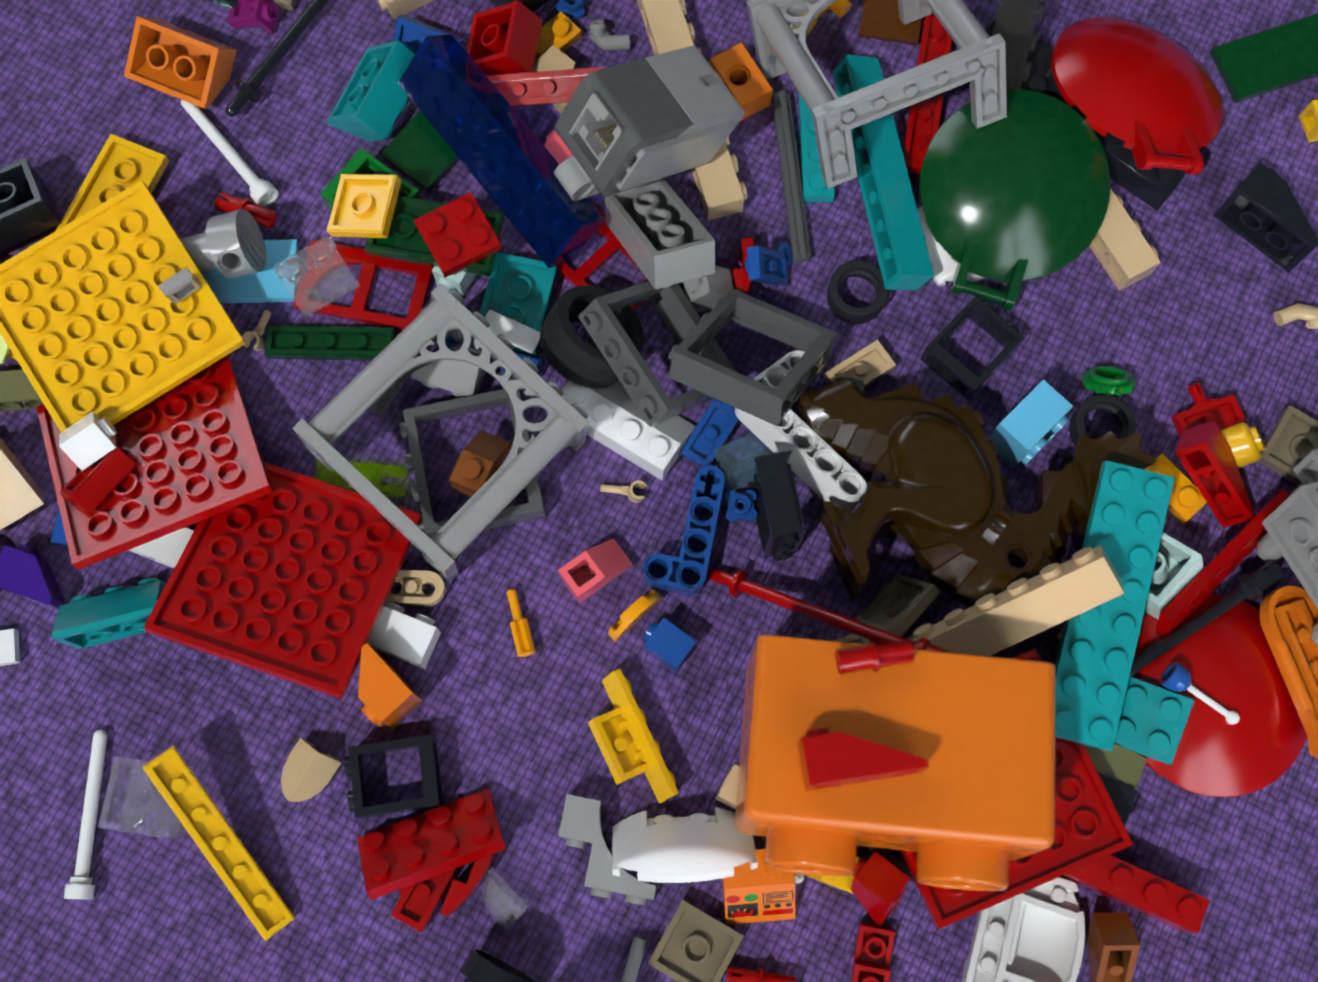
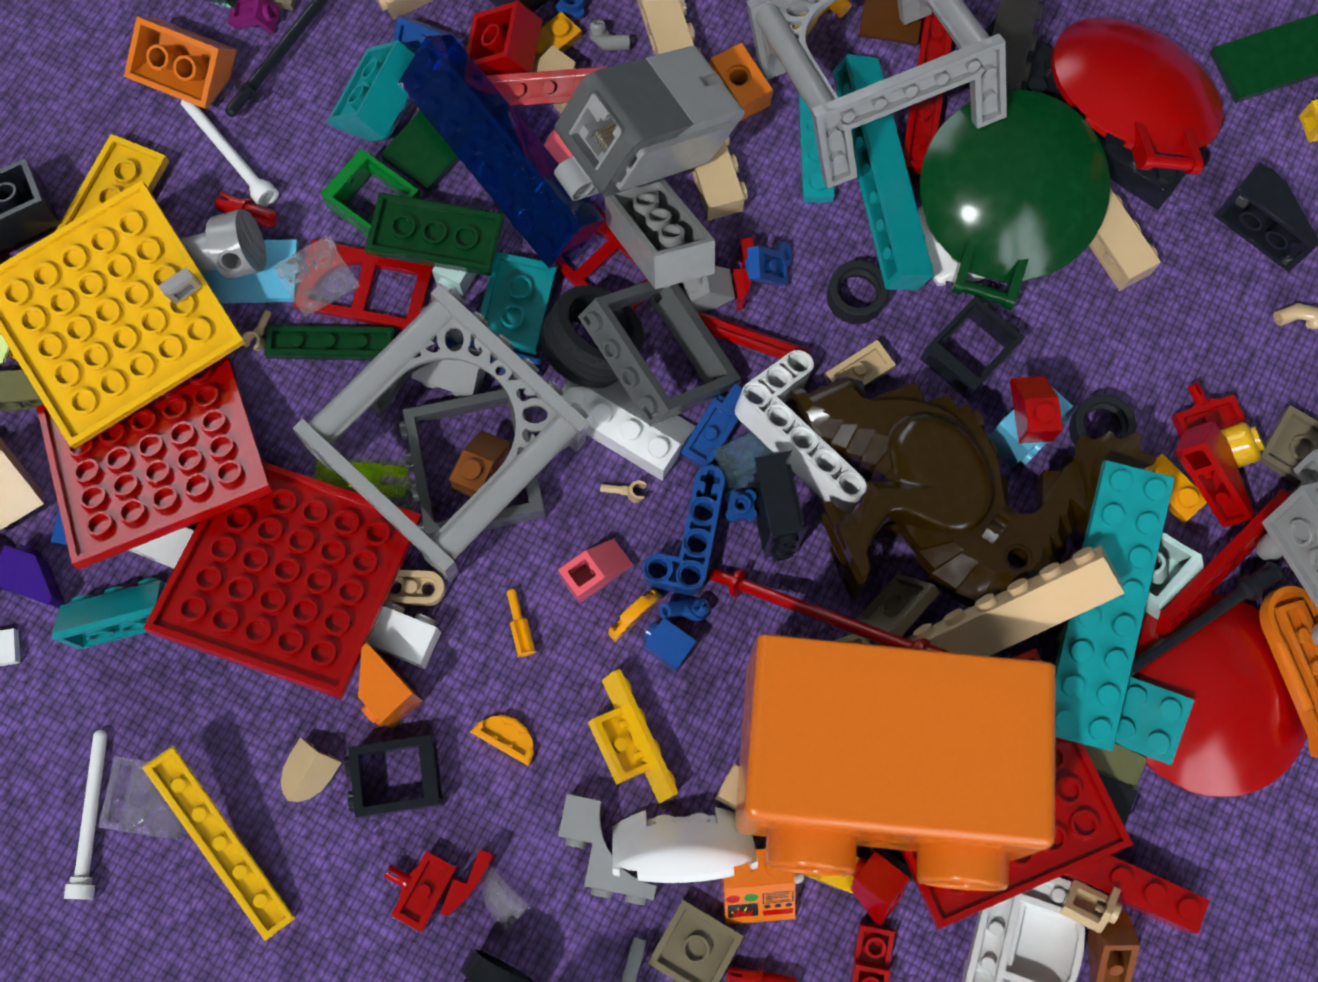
white brick [59,411,117,471] -> none
red slope [60,447,135,513] -> none
yellow tile [326,174,402,238] -> none
red plate [357,788,506,900] -> none
red plate [414,192,502,278] -> none
white sticker [485,310,541,353] -> none
dark grey window [668,289,837,426] -> none
dark grey axle [772,90,811,263] -> none
red slope [797,728,929,791] -> none
red axle [835,640,914,675] -> none
green gear [1082,366,1136,396] -> none
hinge [1160,661,1240,725] -> none
none -> light orange tile [470,715,534,767]
none -> blue arm [659,598,711,622]
none -> red axle [696,310,811,359]
none -> red slope [1010,376,1063,444]
none -> tan bracket [1060,879,1123,934]

